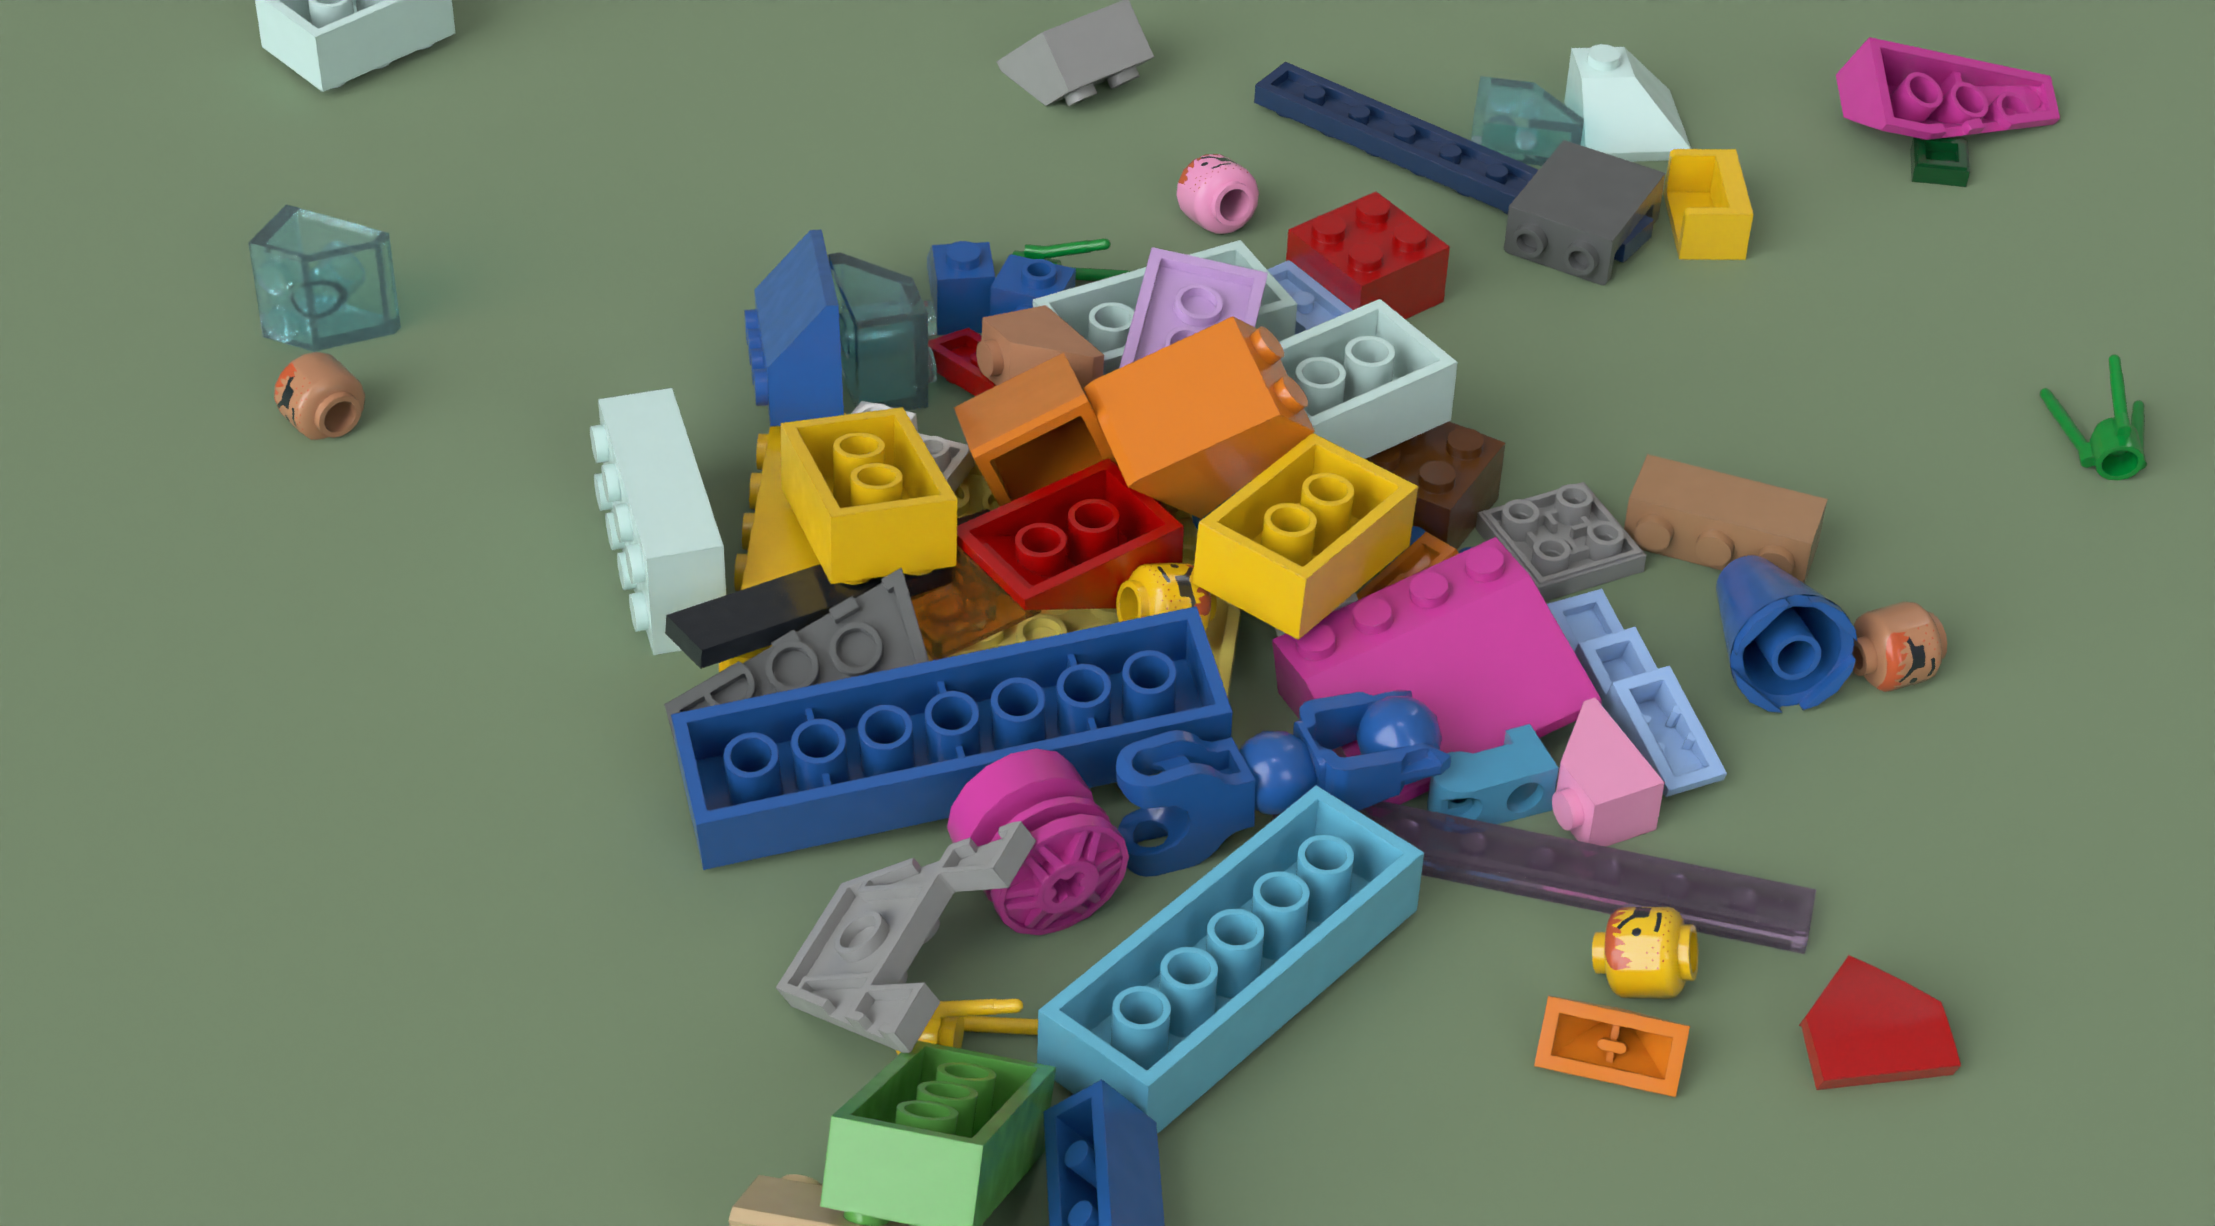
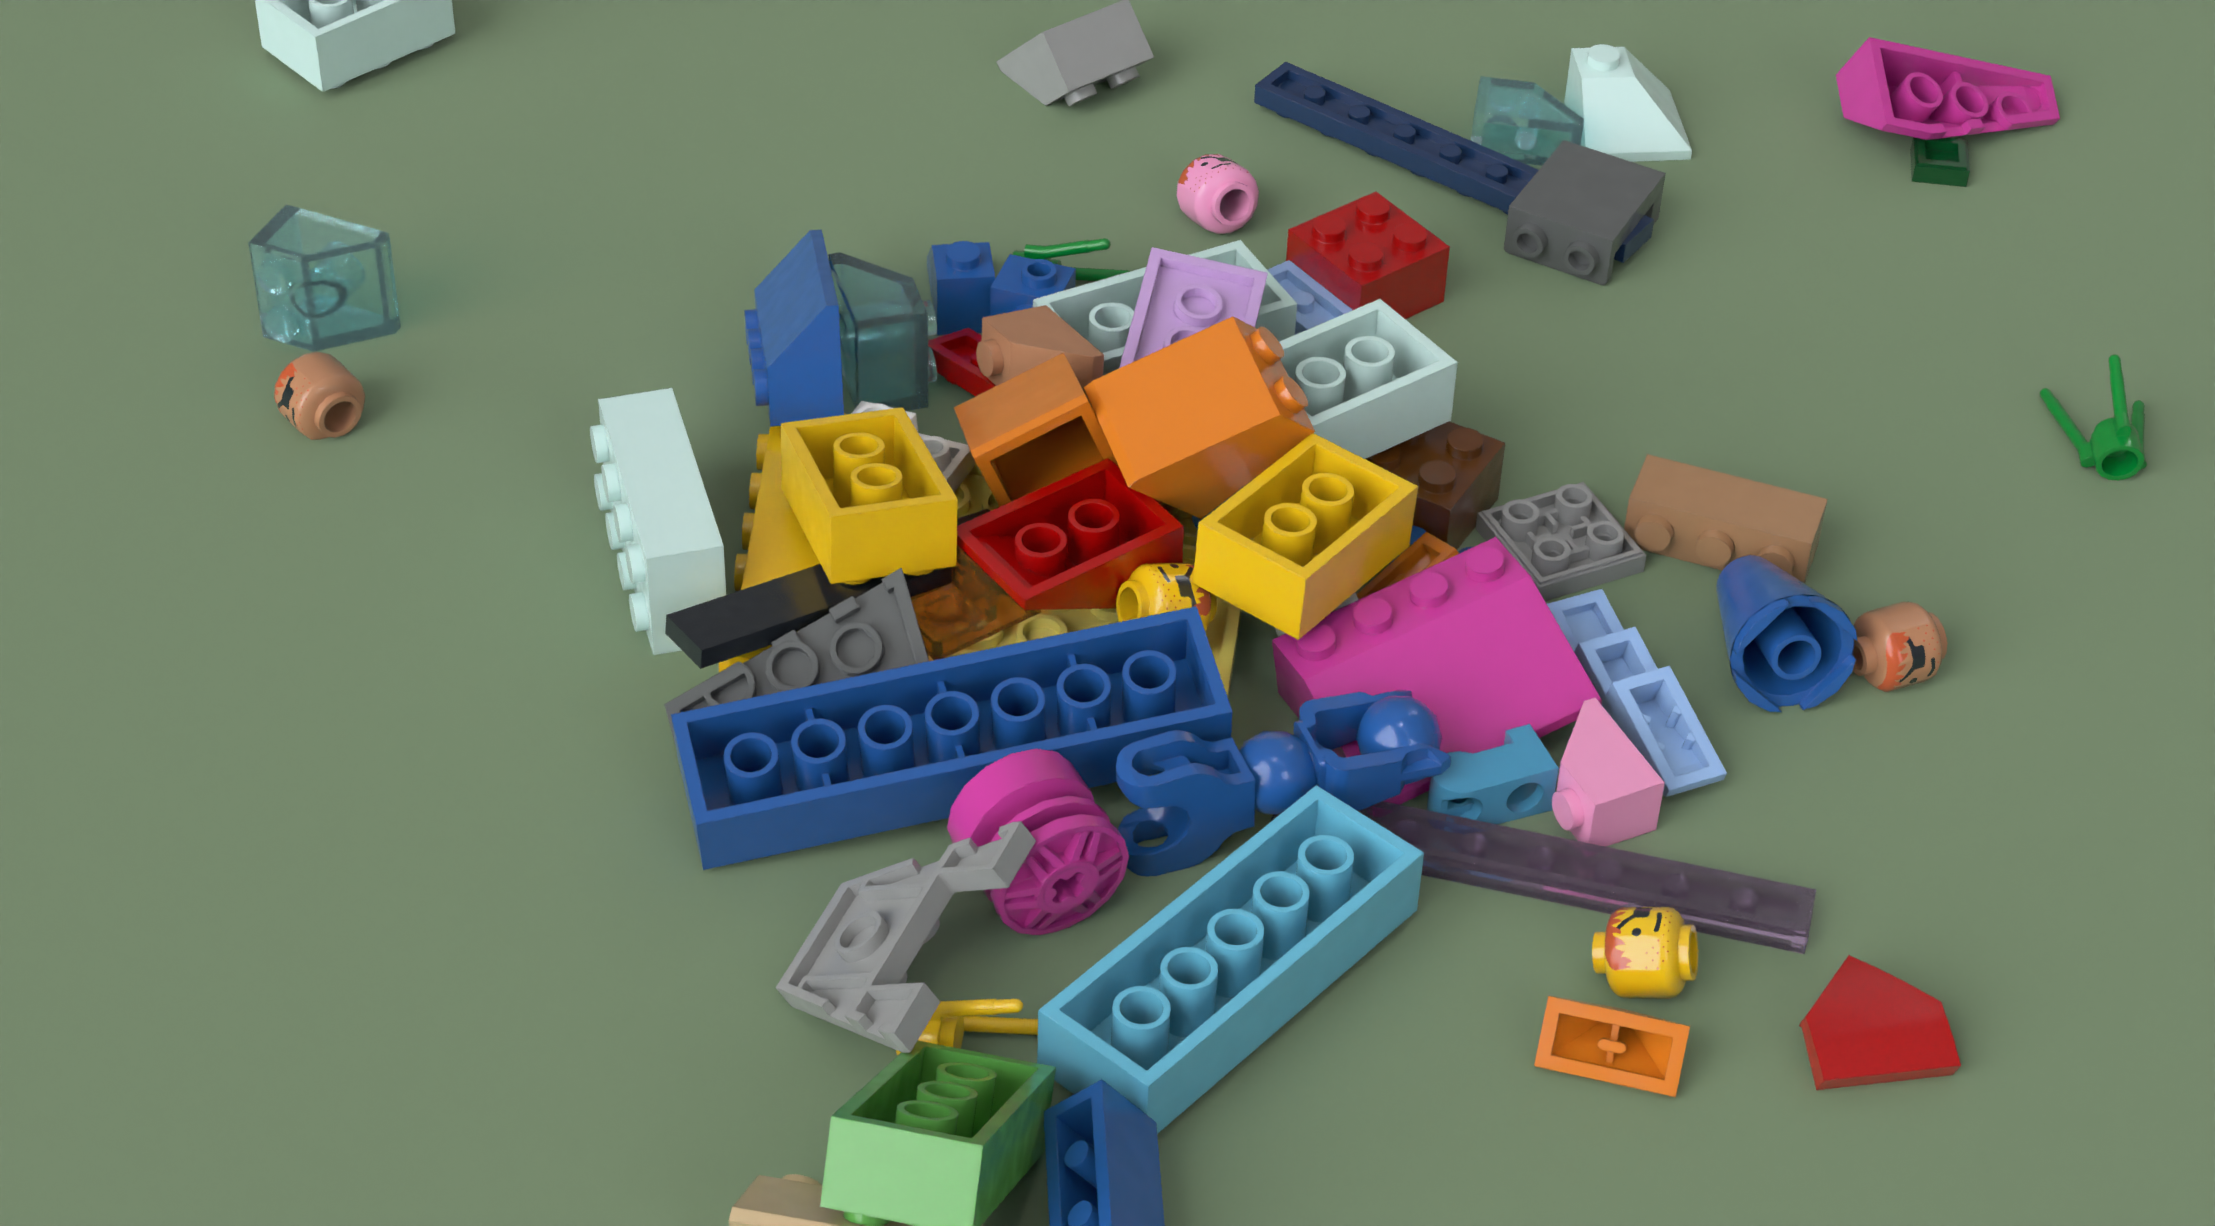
yellow panel [1663,149,1754,260] -> none

